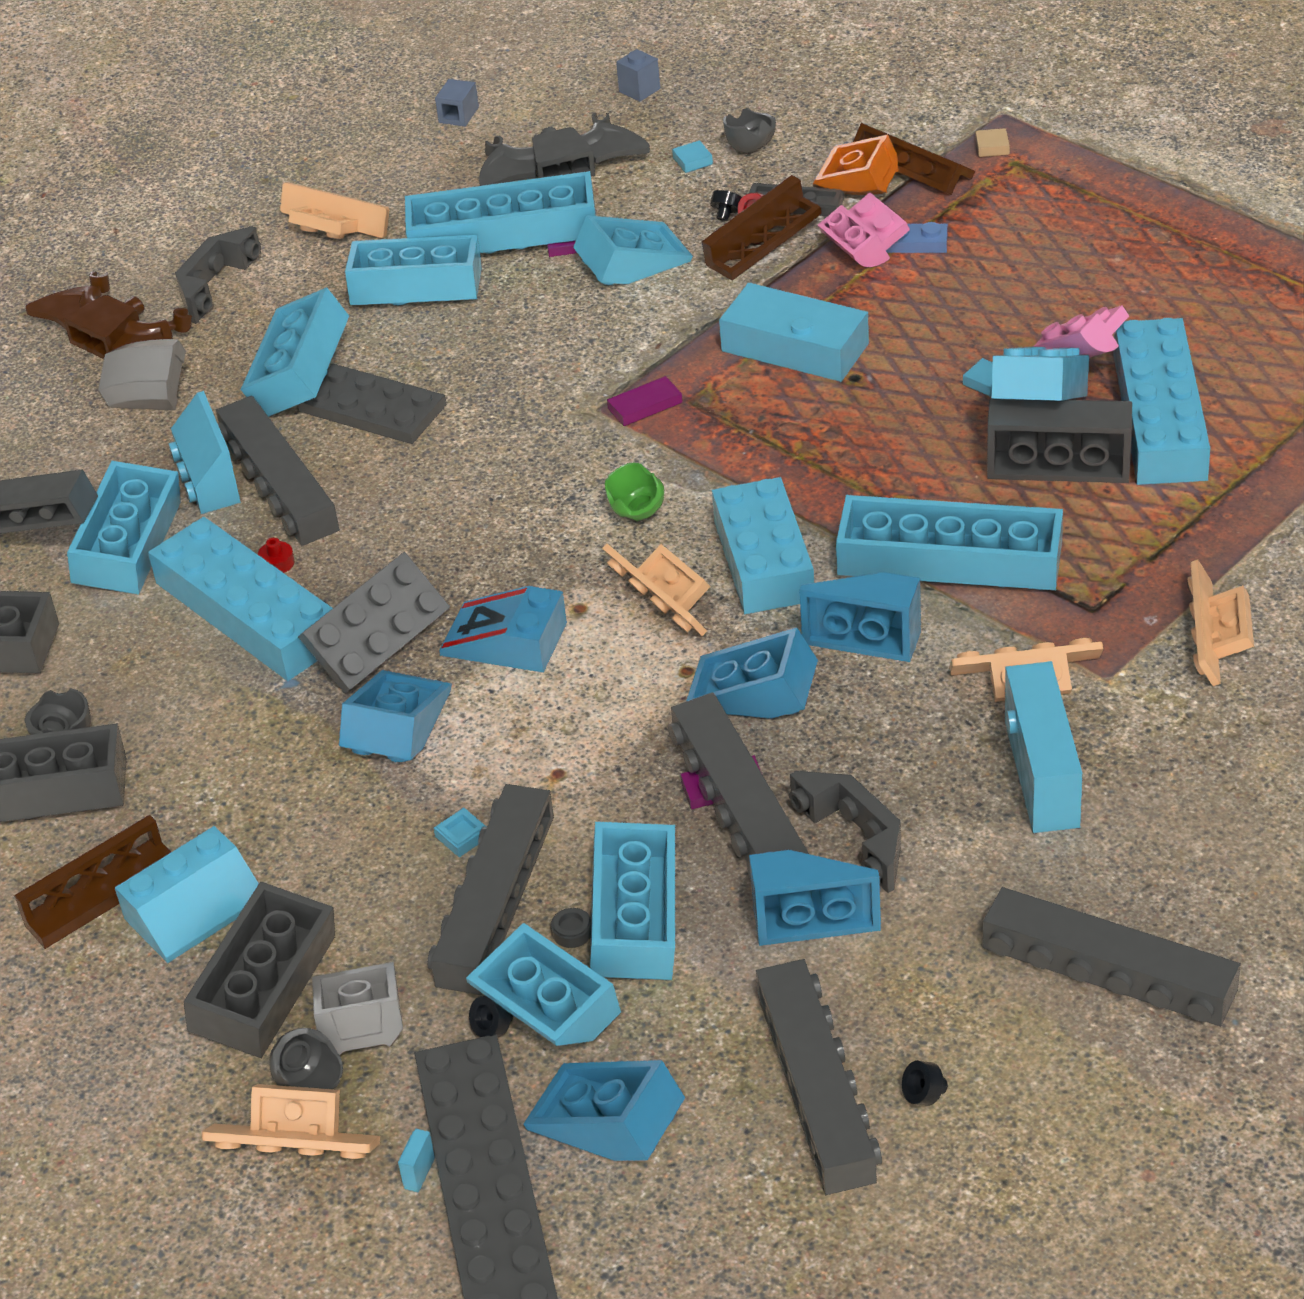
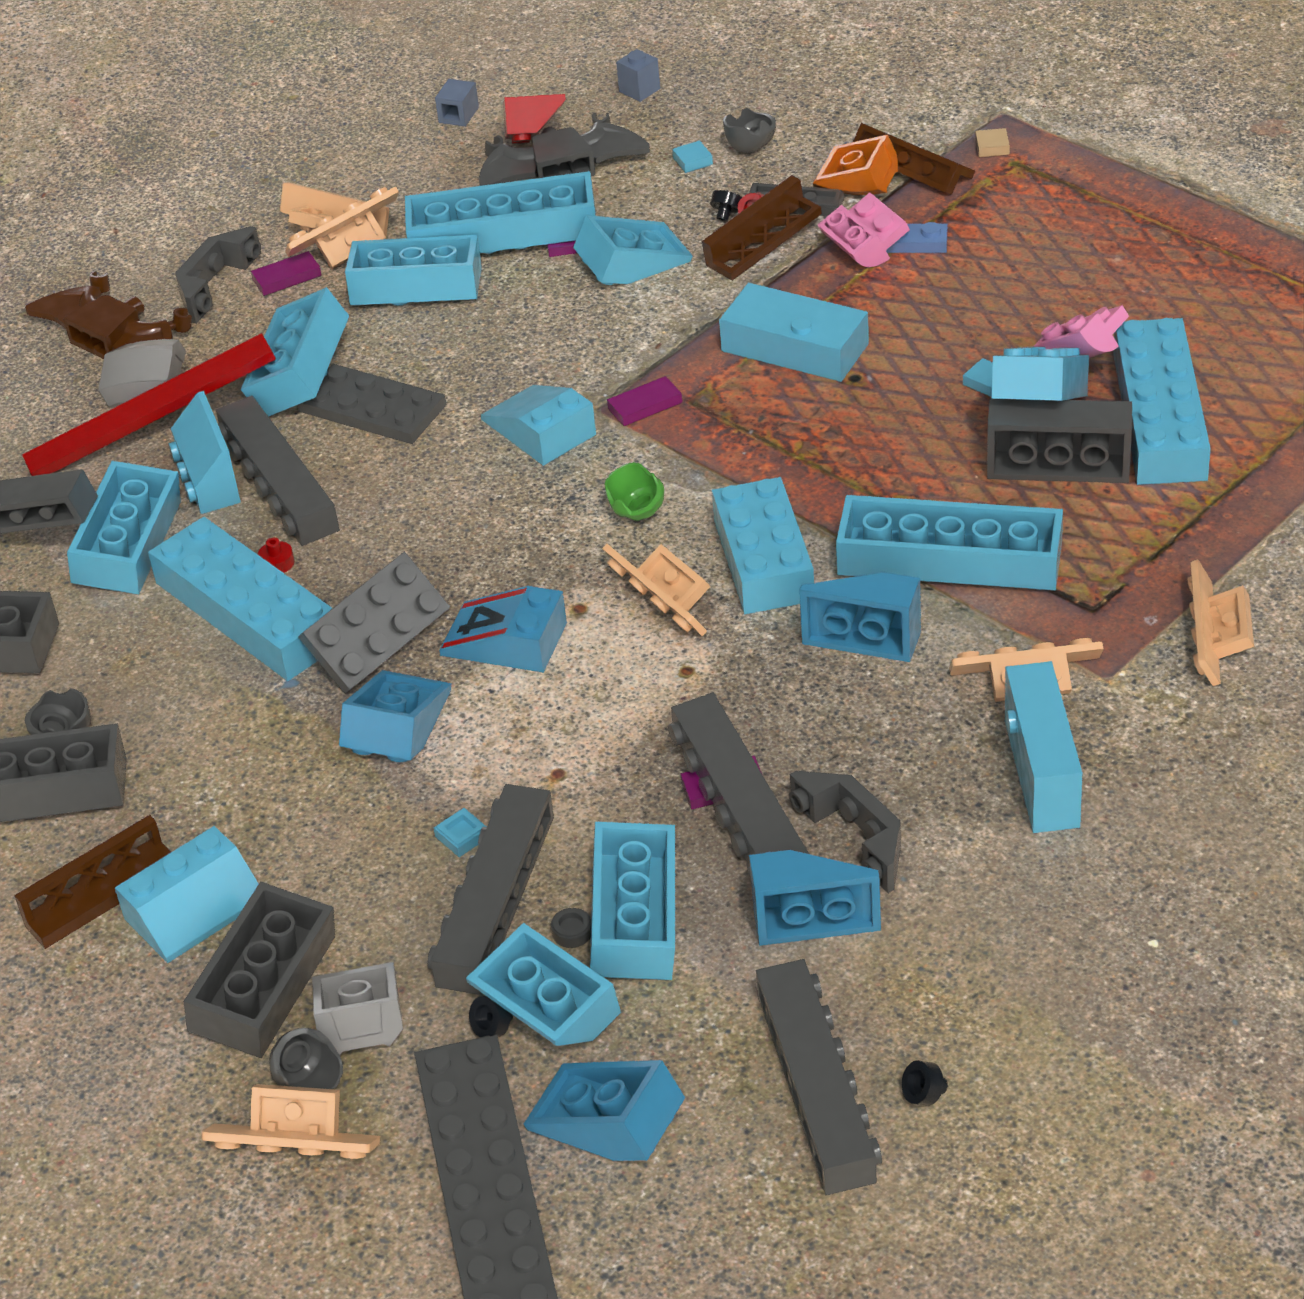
medium azure tile [398,1128,435,1193] -> none
dark azure slope [686,627,818,719] -> none
dark grey brick [983,887,1241,1027] -> none
none -> red tile [22,333,276,476]
none -> magenta tile [251,251,322,296]
none -> light nougat bracket [285,187,399,270]
none -> medium azure slope [481,385,596,466]
none -> slope [503,94,566,144]

